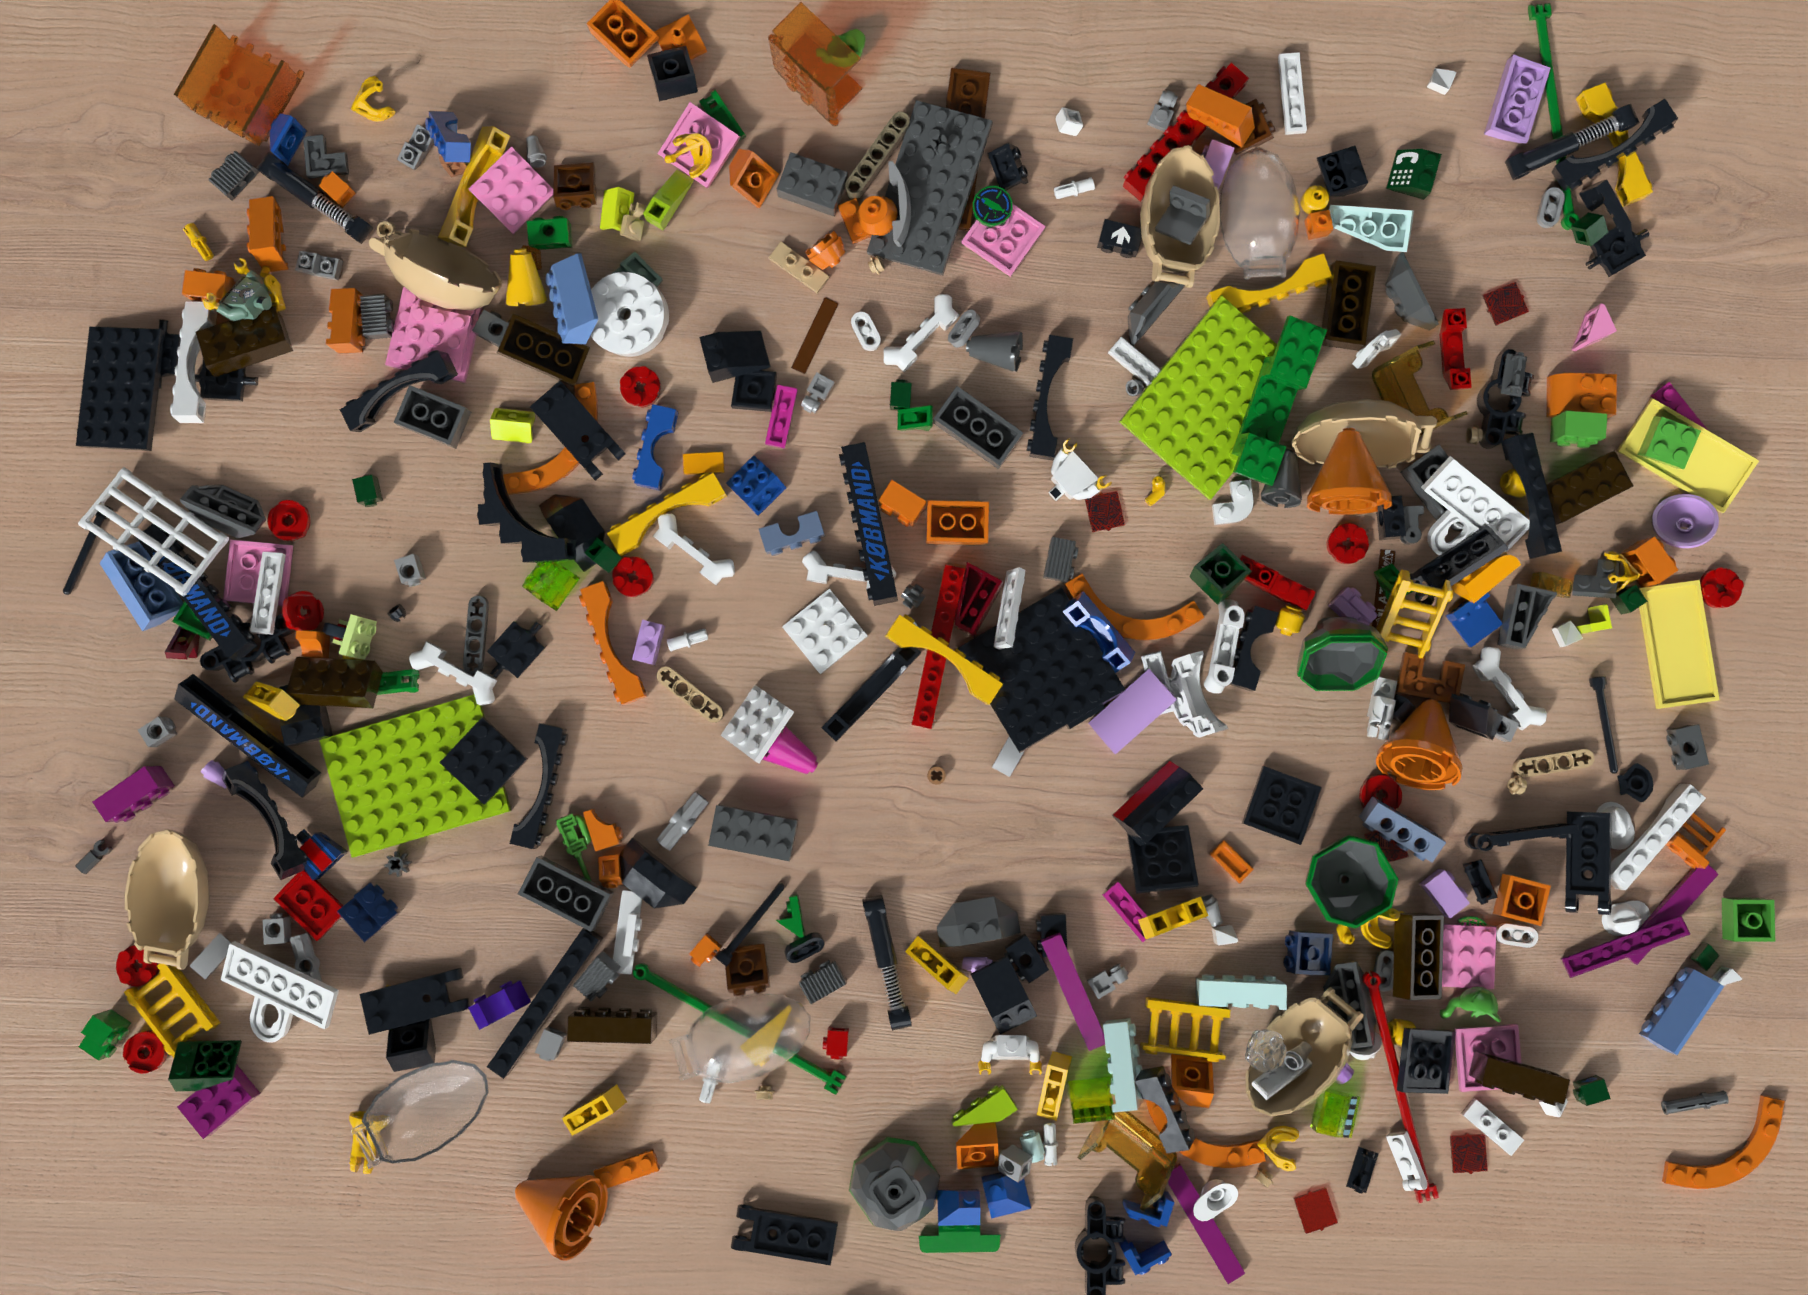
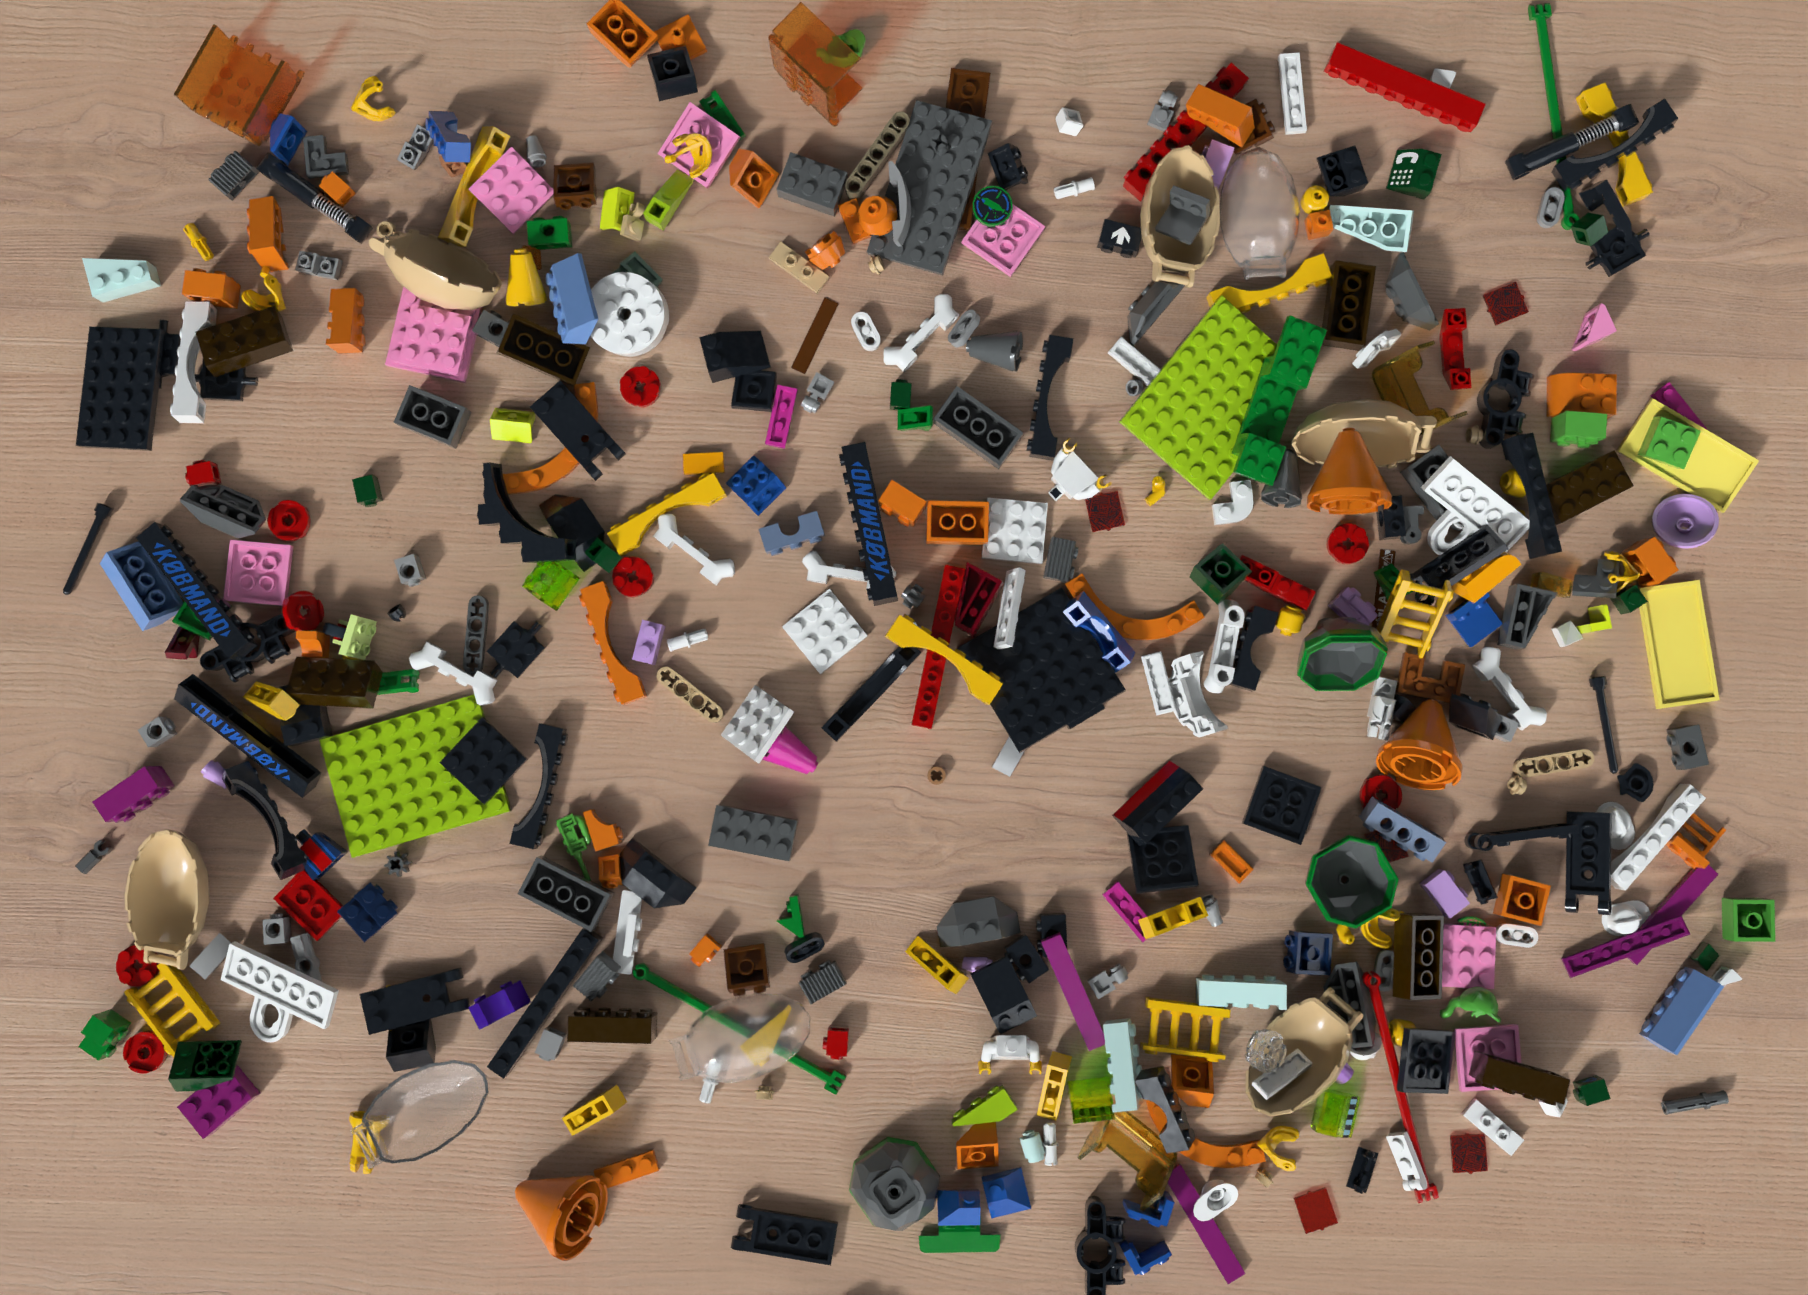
white door [78,467,229,596] -> none
sand green torso [203,258,272,321] -> none
white plate [250,552,286,635] -> none
black arch [339,350,458,432] -> none
dark grey brick [360,294,394,340] -> none
blue arch [632,404,679,491] -> none
light grey piece [656,792,709,851] -> none
black piece [714,883,785,967] -> none
black piece [862,895,912,1031] -> none
light grey brick [998,1144,1033,1182] -> none
lavender slope [1089,669,1177,754] -> none
white slope [1212,925,1238,945] -> none
light grey cone [1284,1042,1312,1070] -> none
lavender slope [1484,55,1550,144] -> none
dark grey hinge [1501,352,1527,397] -> none
orange plate [1662,1095,1785,1189] -> none
red plate [1700,567,1744,608] -> none
none -> light aqua wedge [82,258,161,303]
none -> red brick [185,460,222,487]
none -> white plate [981,497,1048,564]
none -> red brick [1323,42,1486,133]

